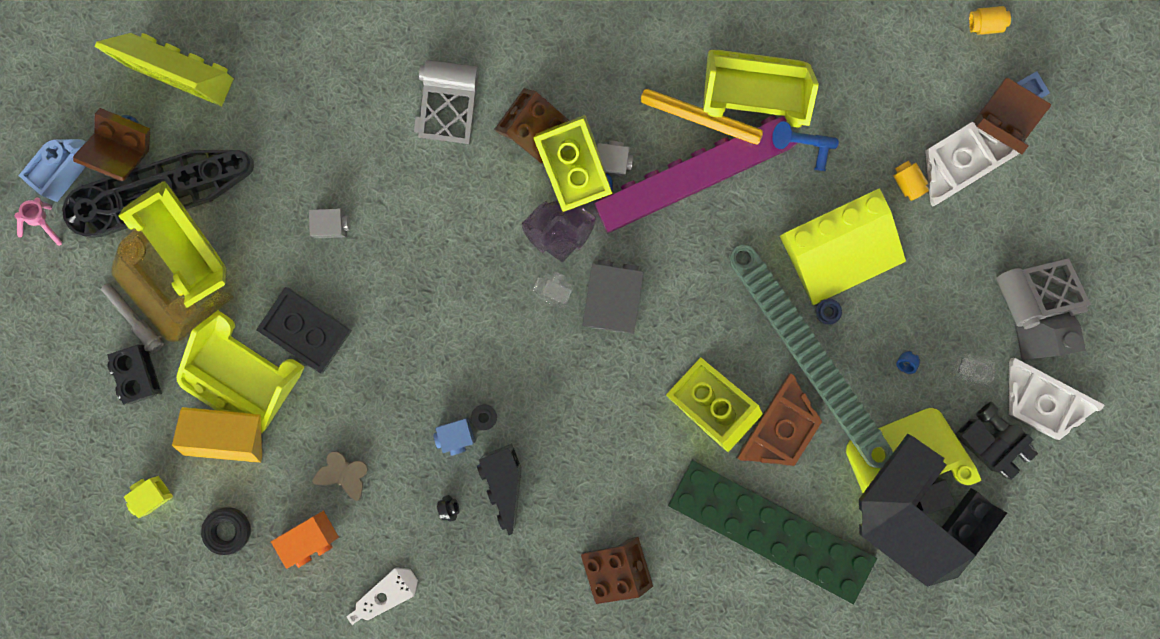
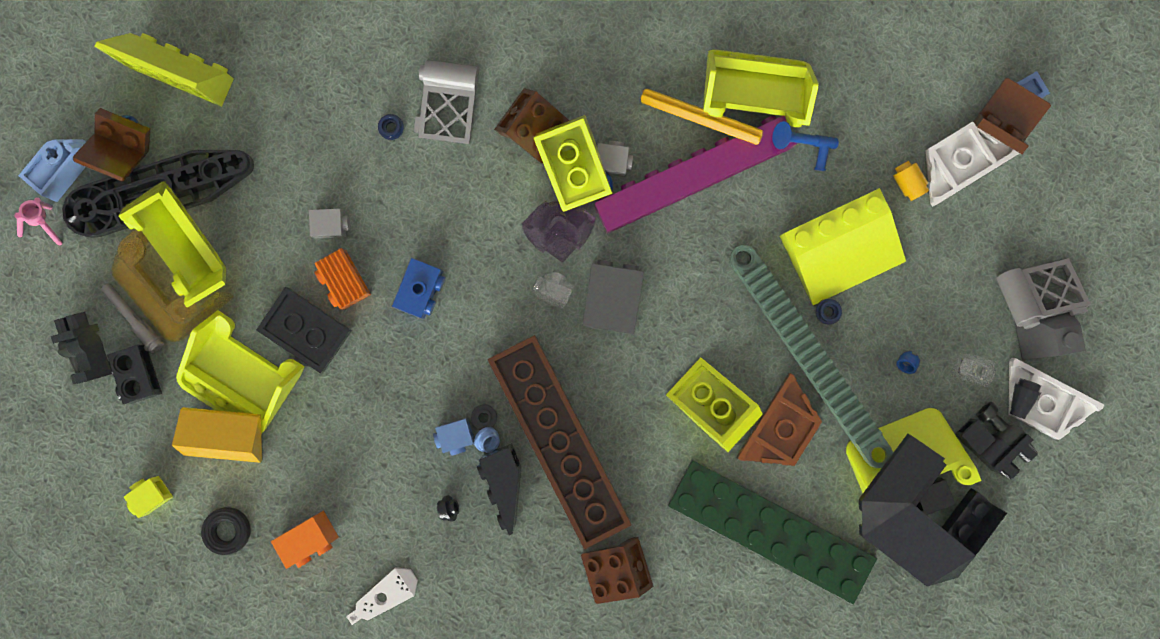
dark tan animal [313,451,368,501] -> none
yellow brick [969,6,1011,35] -> none
none -> black hips [51,312,112,384]
none -> orange brick [314,248,371,310]
none -> dark blue plate [378,114,404,140]
none -> blue brick [392,258,445,319]
none -> light blue plate [474,427,500,453]
none -> reddish brown brick [487,335,632,550]
none -> black cone [1010,378,1042,419]

